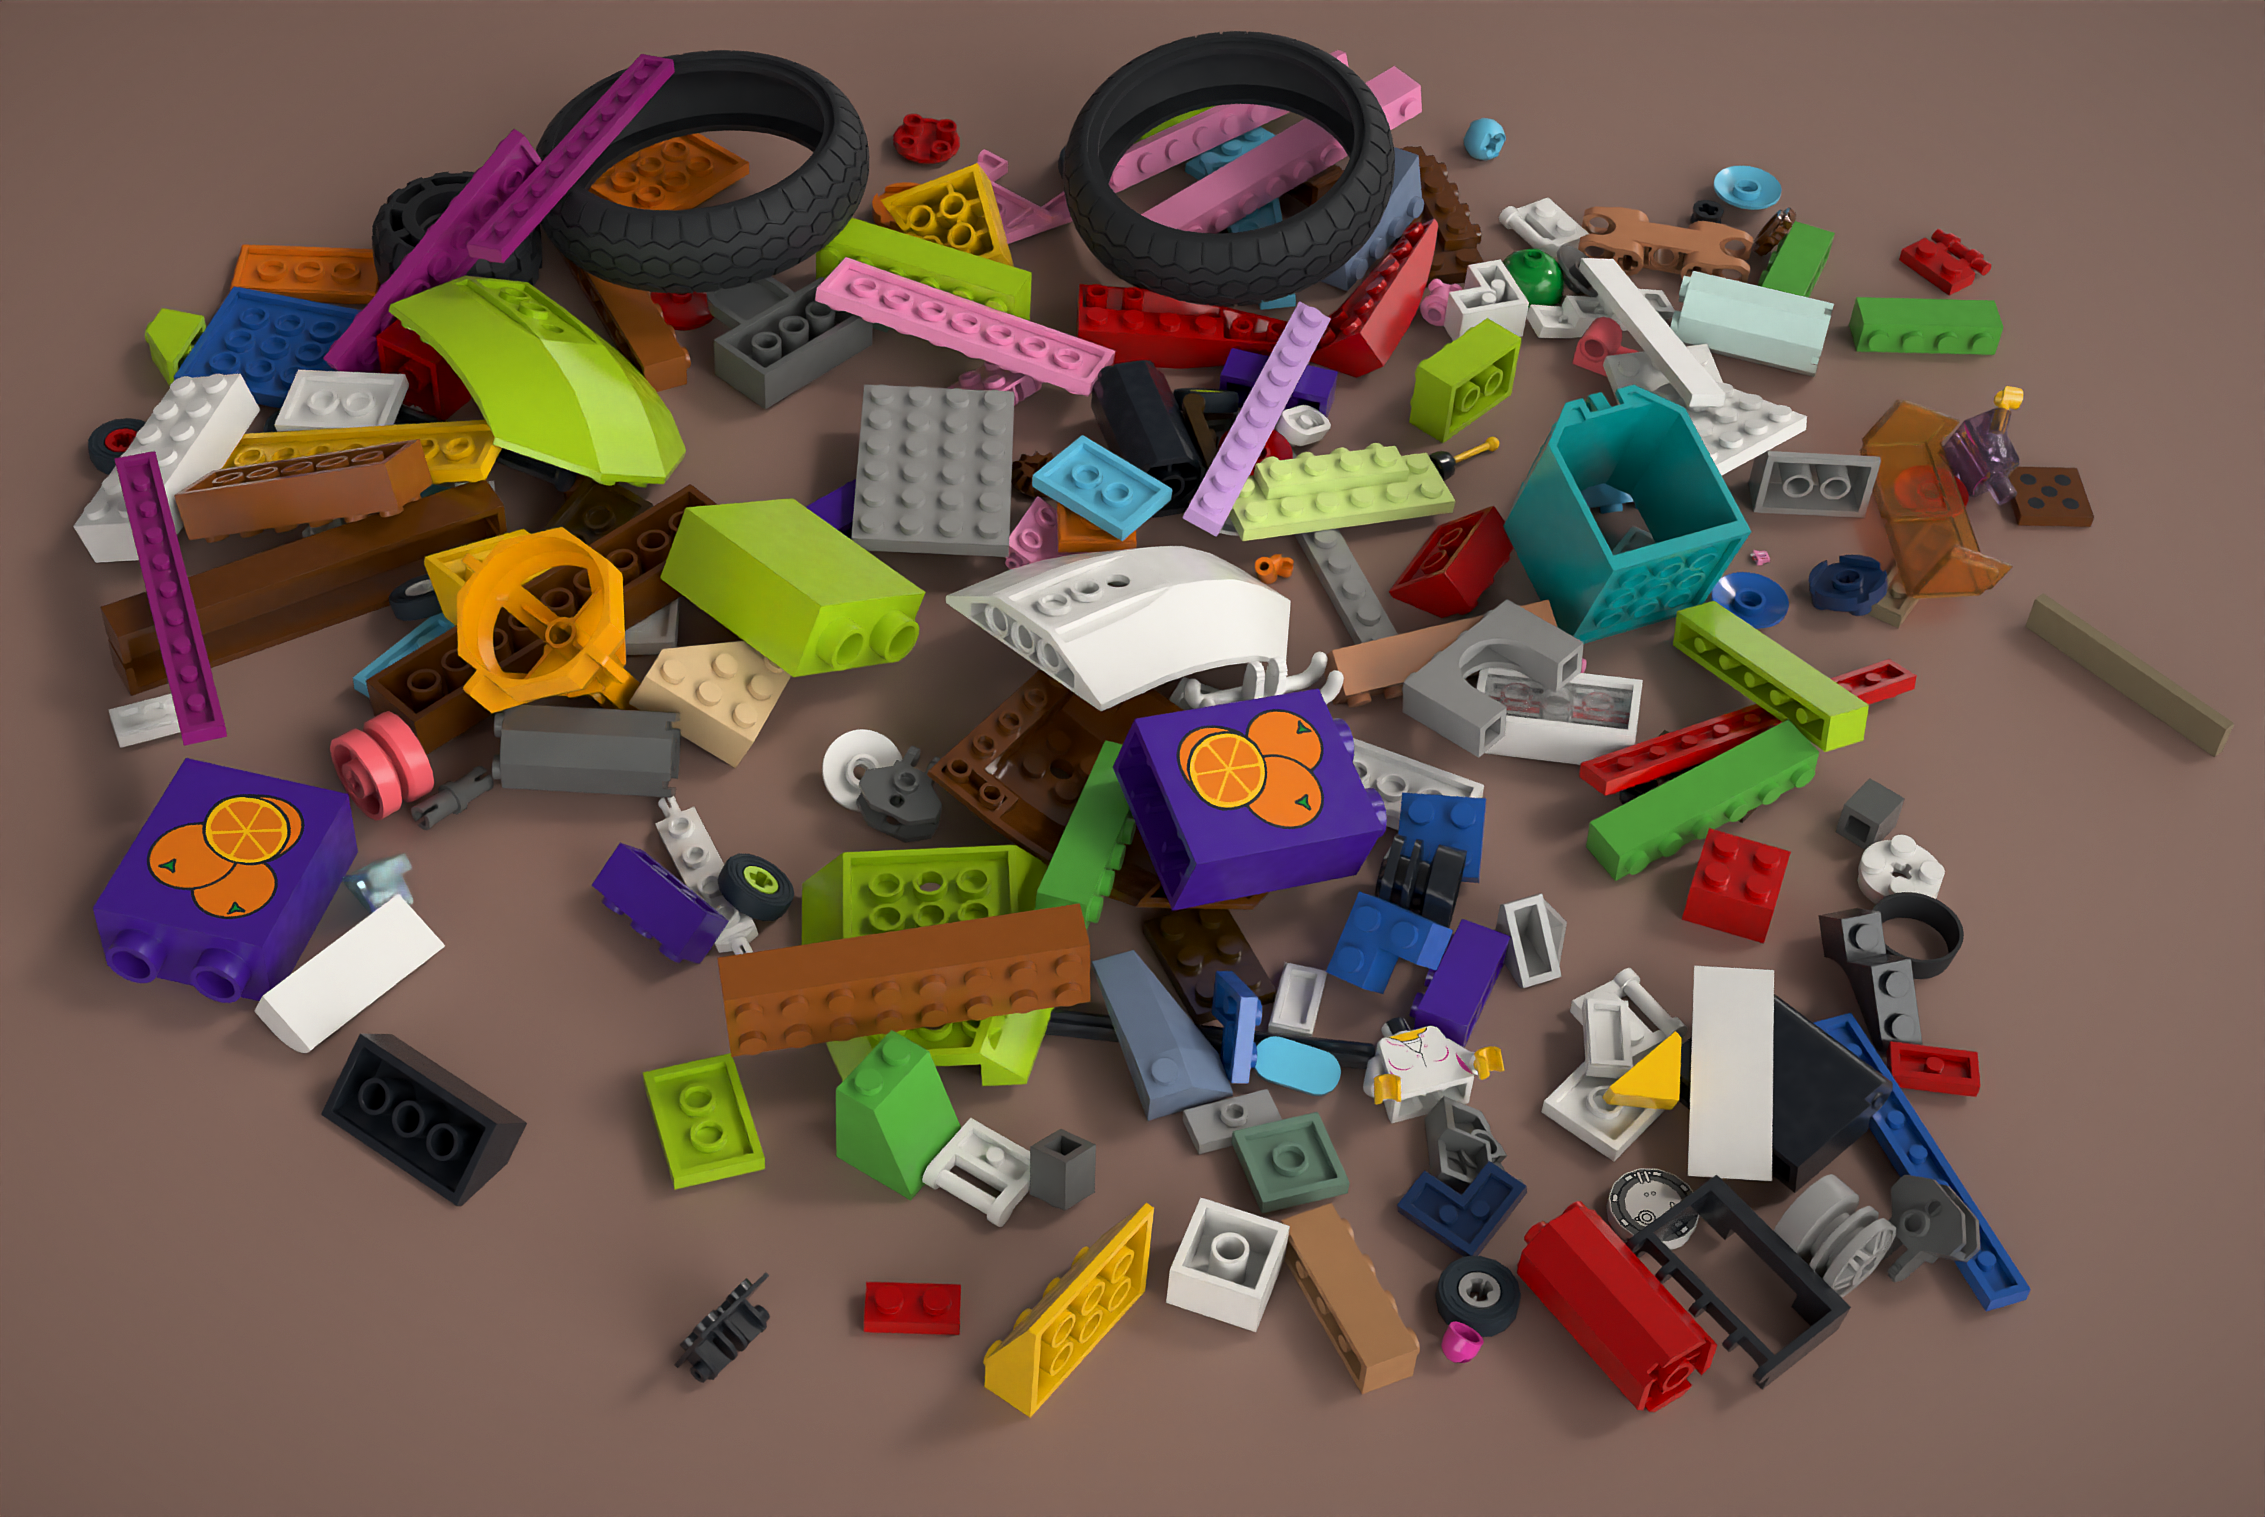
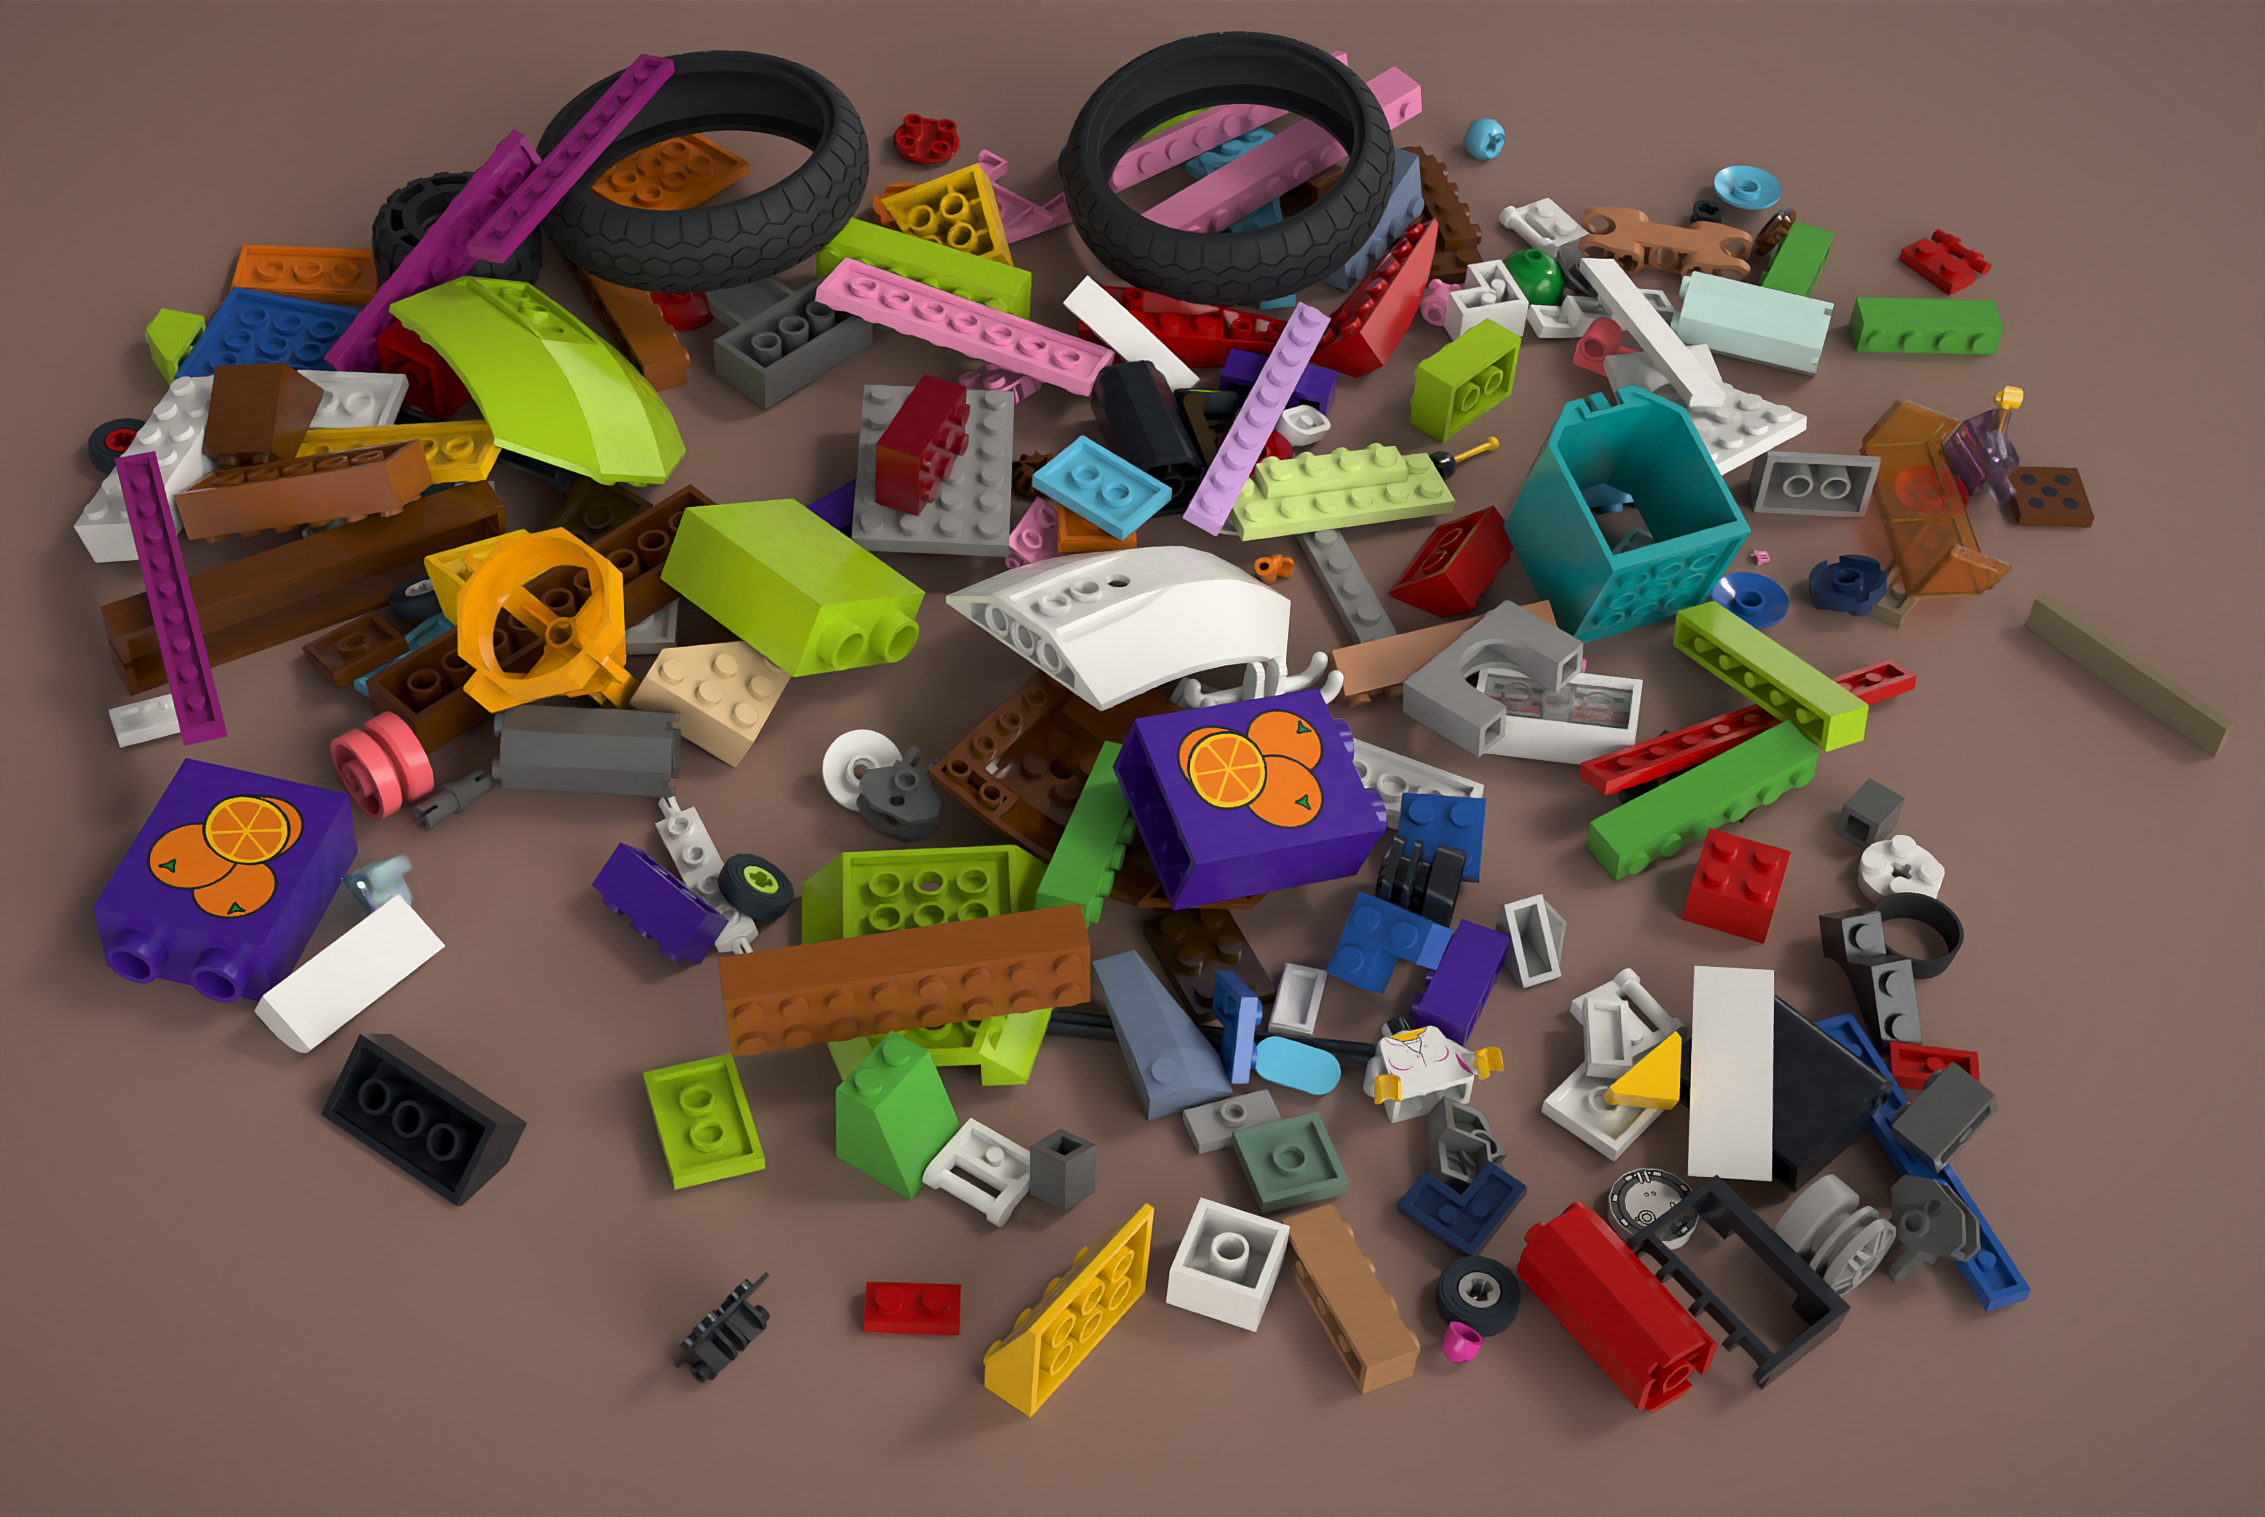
none -> reddish brown slope [203,362,324,469]
none -> reddish brown tile [302,611,411,689]
none -> dark red brick [875,374,970,516]
none -> white slope [1063,275,1200,393]
none -> dark grey brick [1892,1061,1998,1175]

